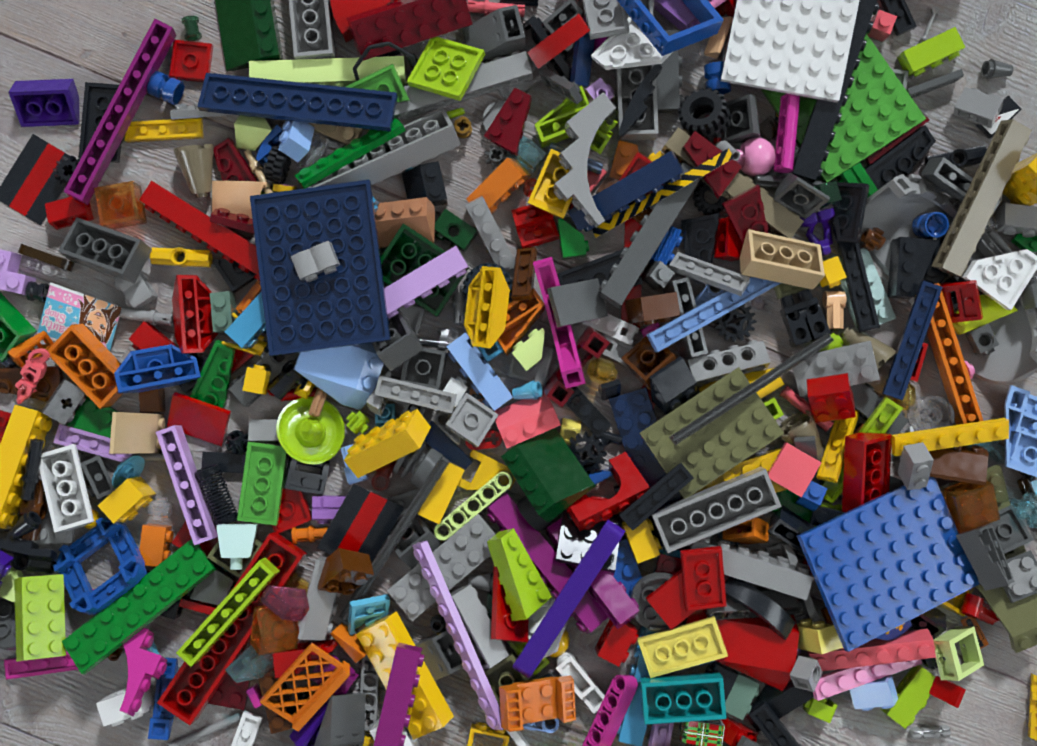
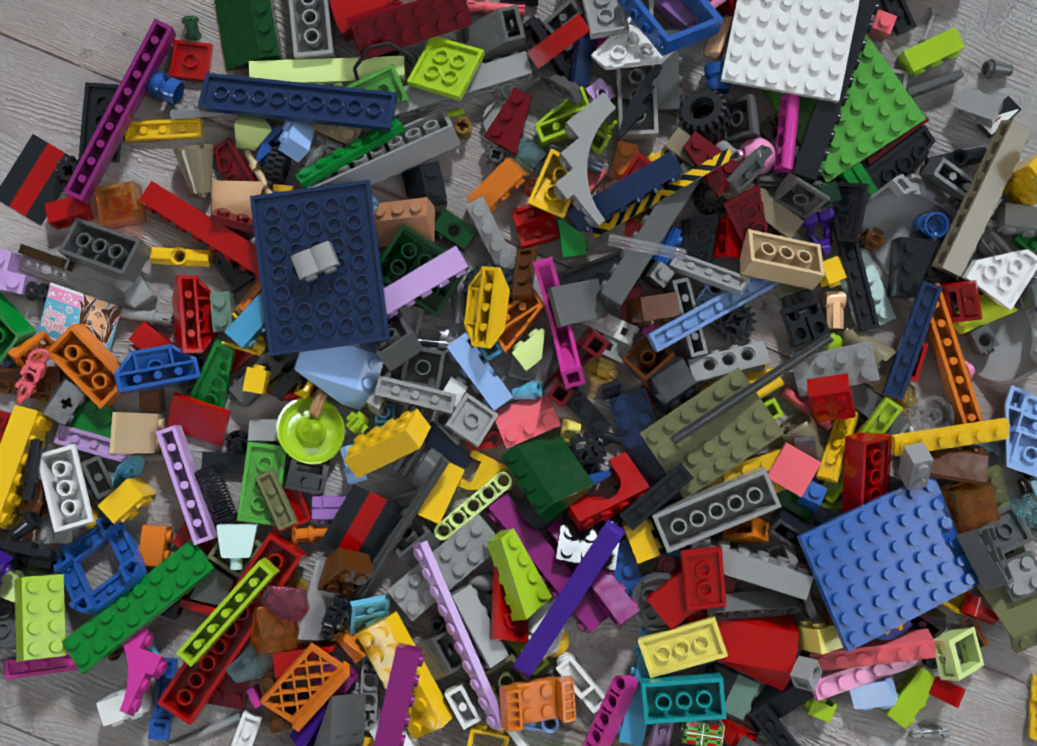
dark purple slope [8,79,80,127] -> none
clear red piece [371,460,396,491] -> none
red brick [595,619,638,667] -> none
black slope [725,576,796,639] -> none
none -> olive tile [255,468,298,531]
none -> black gear [321,597,350,642]
none -> white brick [444,679,482,730]
none -> clear axle [607,234,686,260]
none -> dark grey hinge [726,144,773,195]

